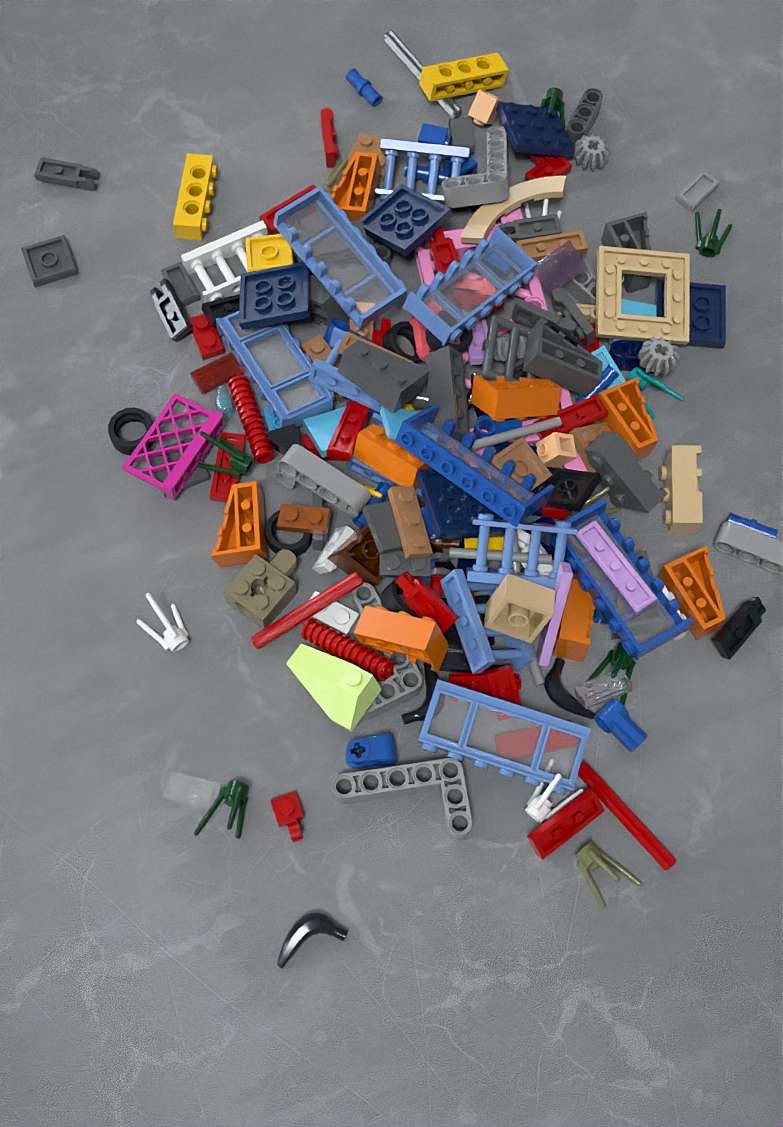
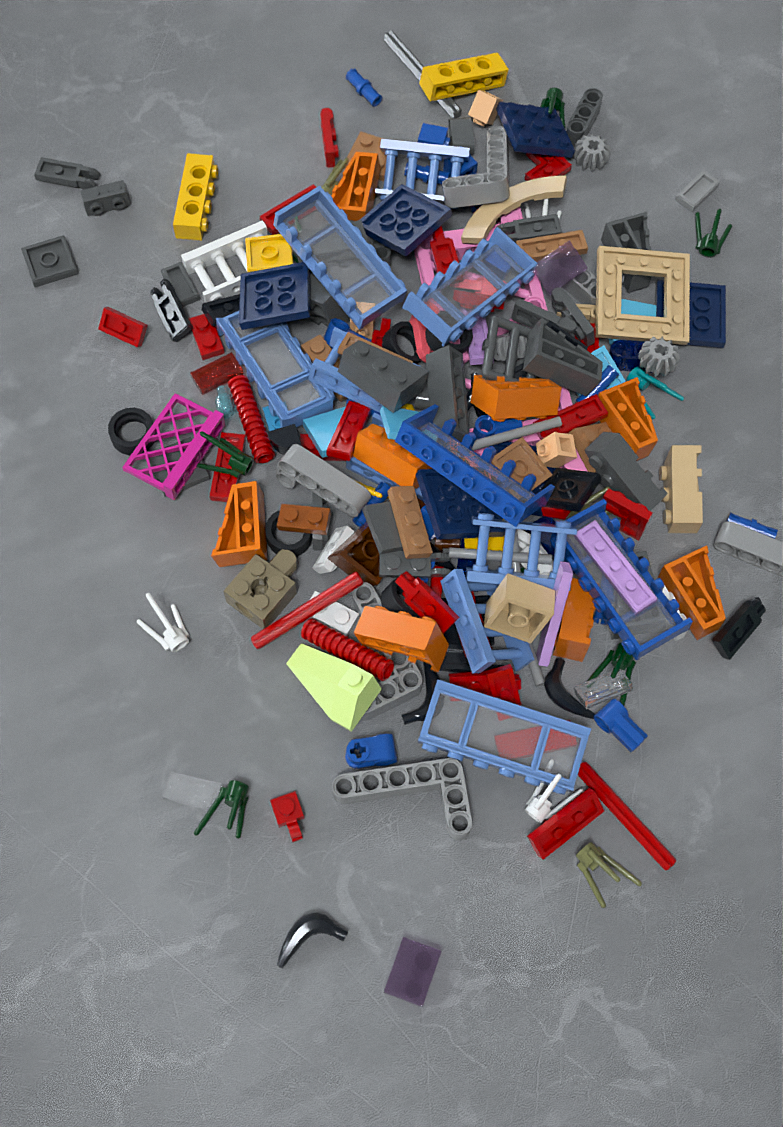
none -> dark grey bracket [80,180,130,216]
none -> red plate [98,307,148,348]
none -> clear purple plate [384,937,442,1008]
none -> red plate [602,488,653,541]

